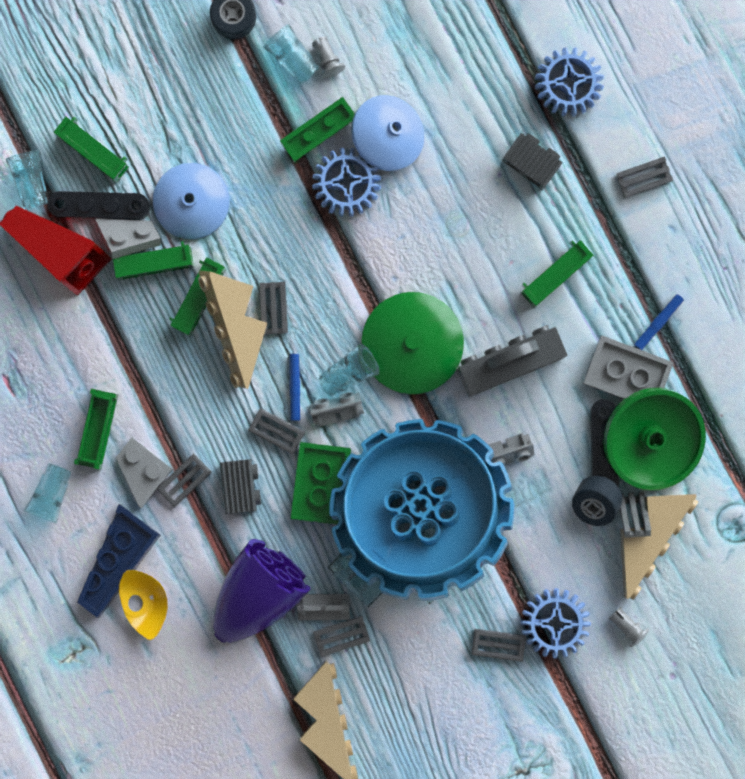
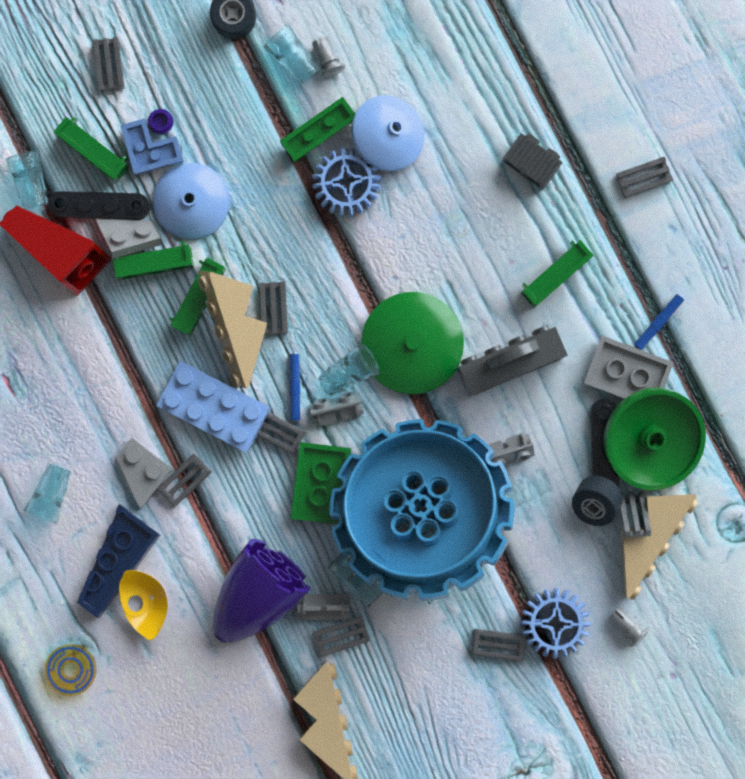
green container [74,388,118,470] -> none
dark grey brick [220,459,261,514] -> none
light blue gear [535,47,604,117] -> none
none -> clear yellow tile [45,644,97,696]
none -> flat silver tile [93,37,125,92]
none -> medium blue plate [120,118,184,176]
none -> dark purple plate [148,109,174,135]
none -> light blue plate [156,361,271,453]

